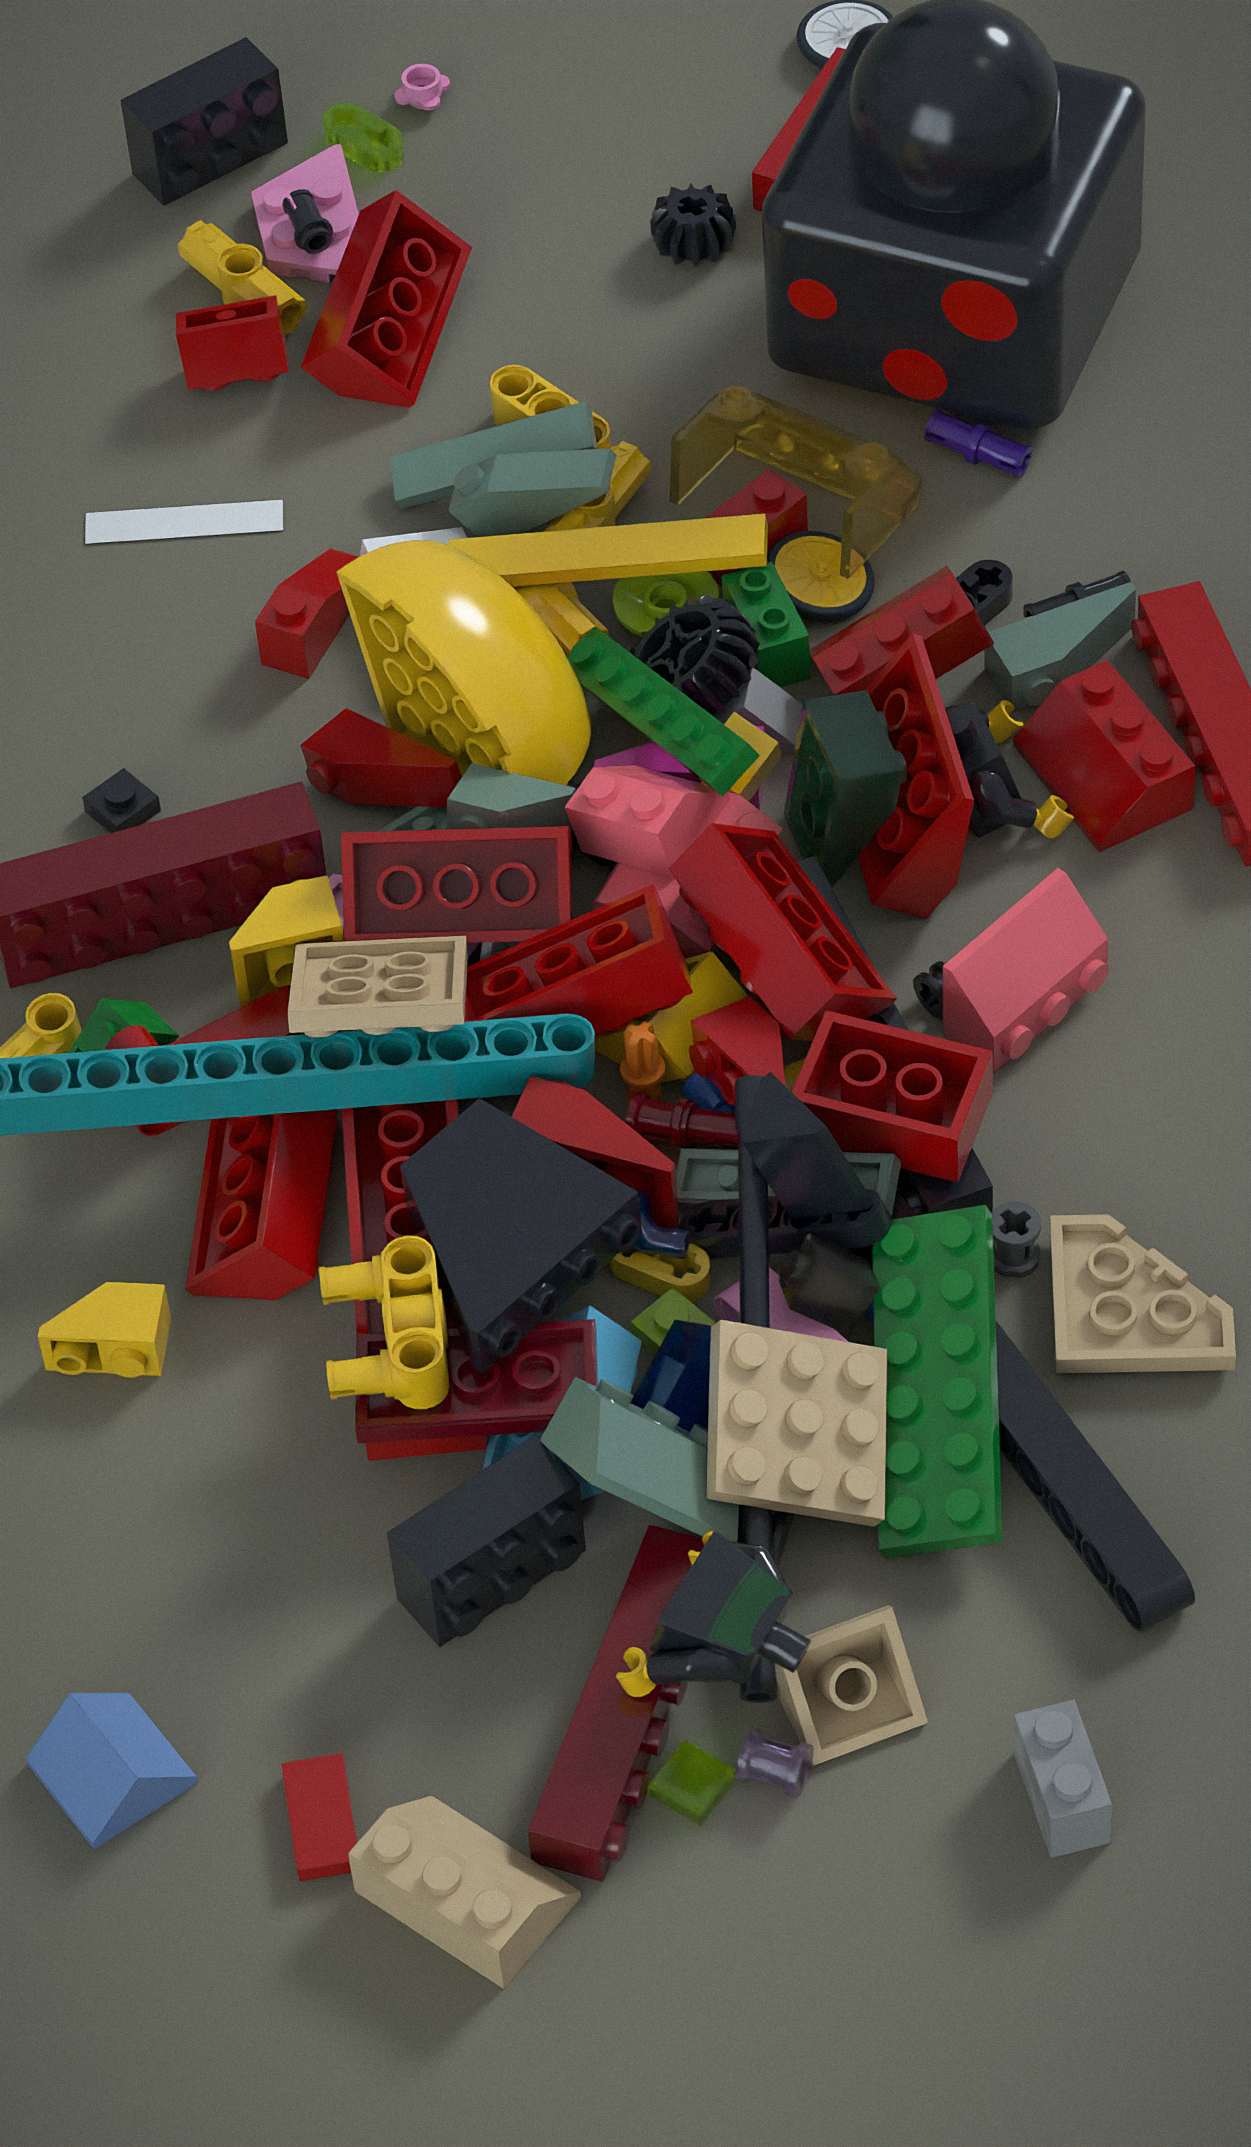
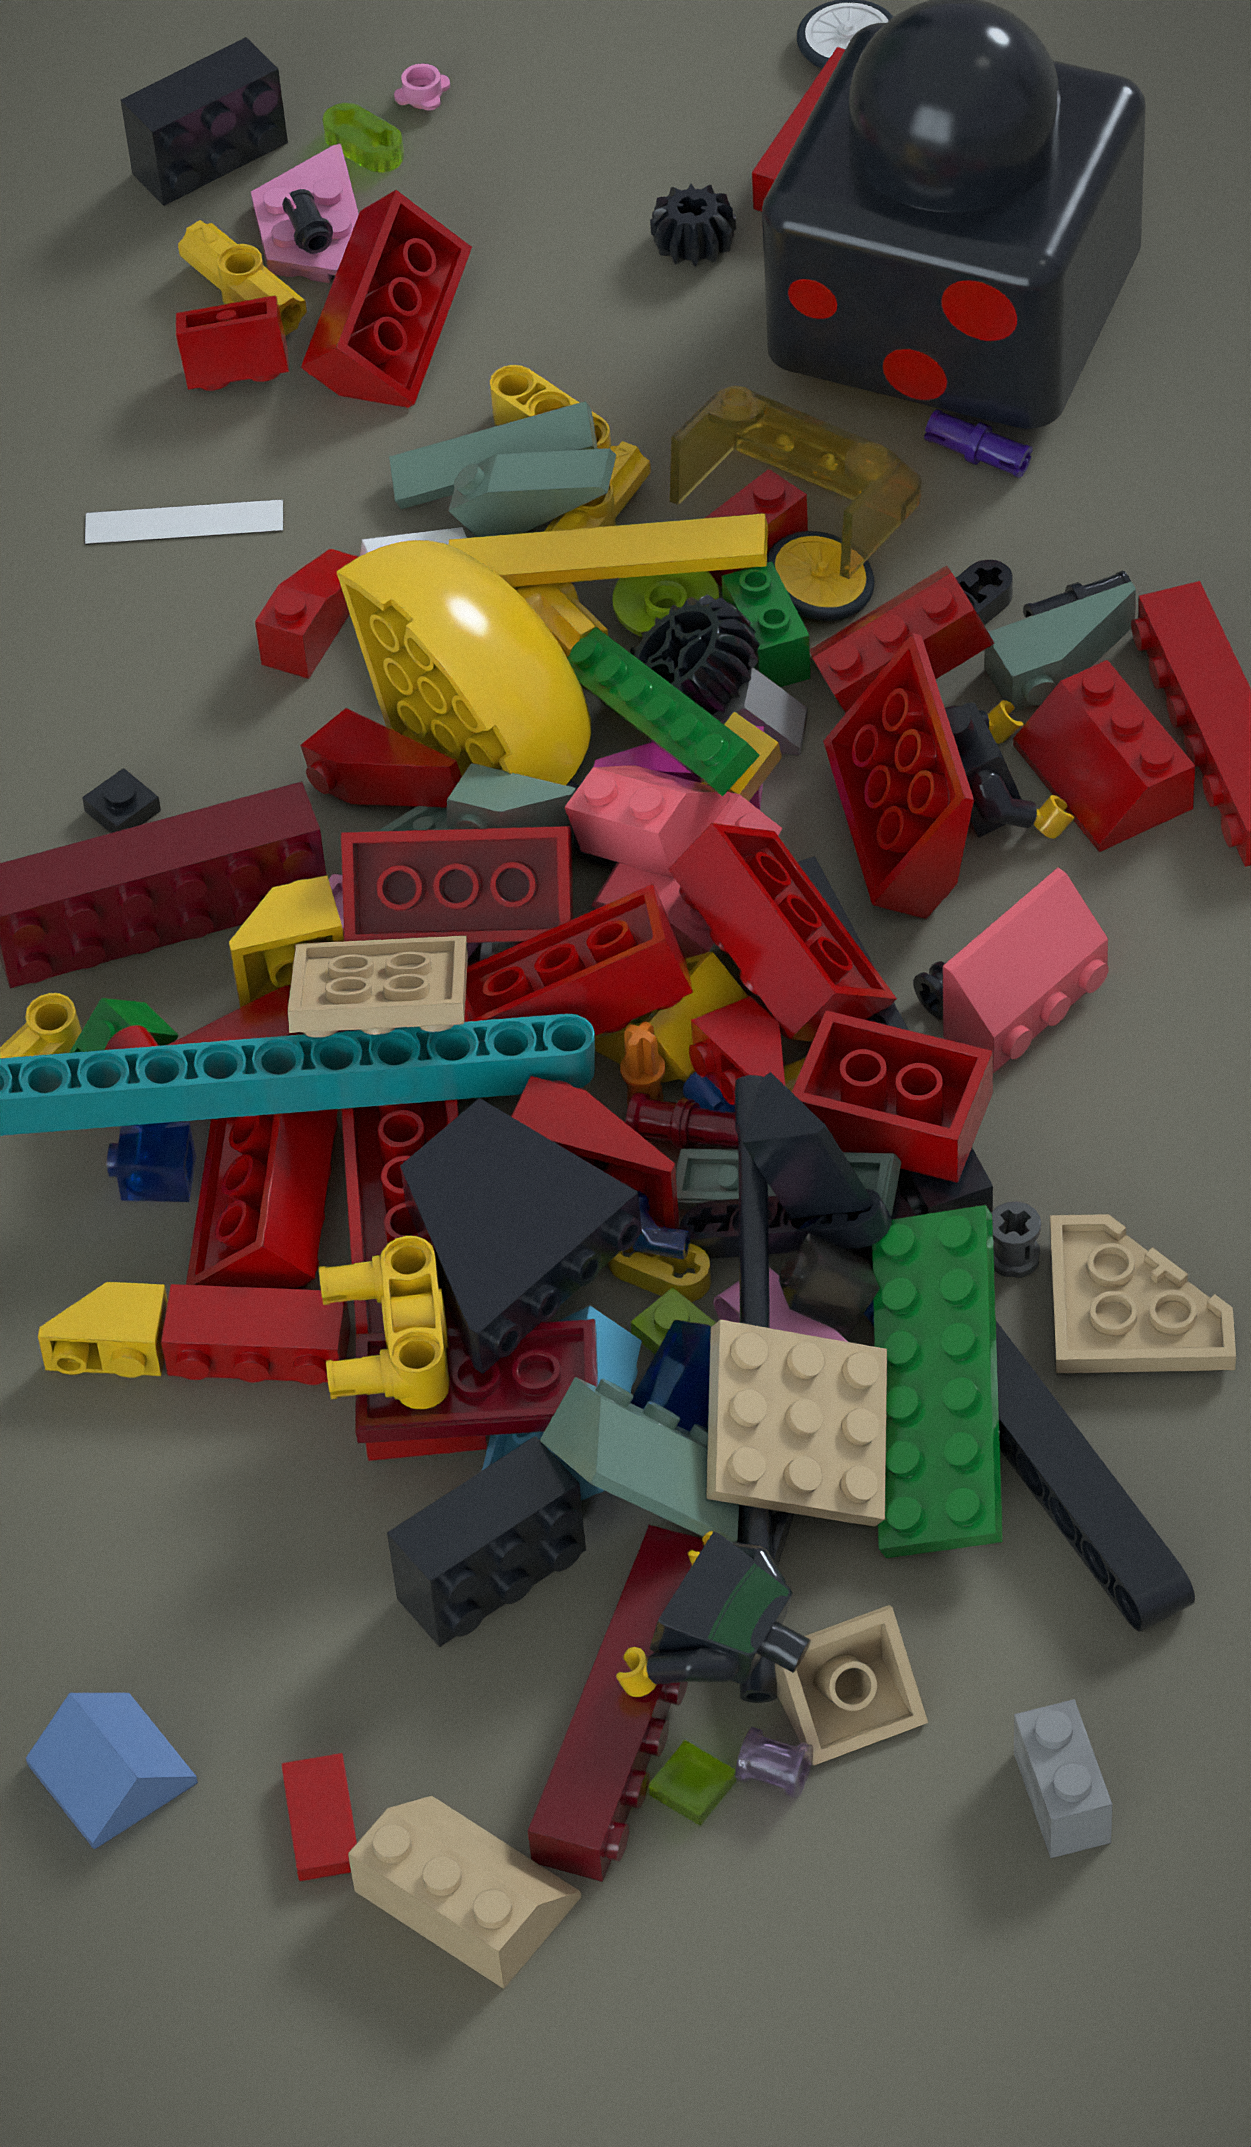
clear green slope [783,690,907,888] -> none
none -> clear blue brick [107,1122,196,1202]
none -> red brick [161,1284,351,1385]

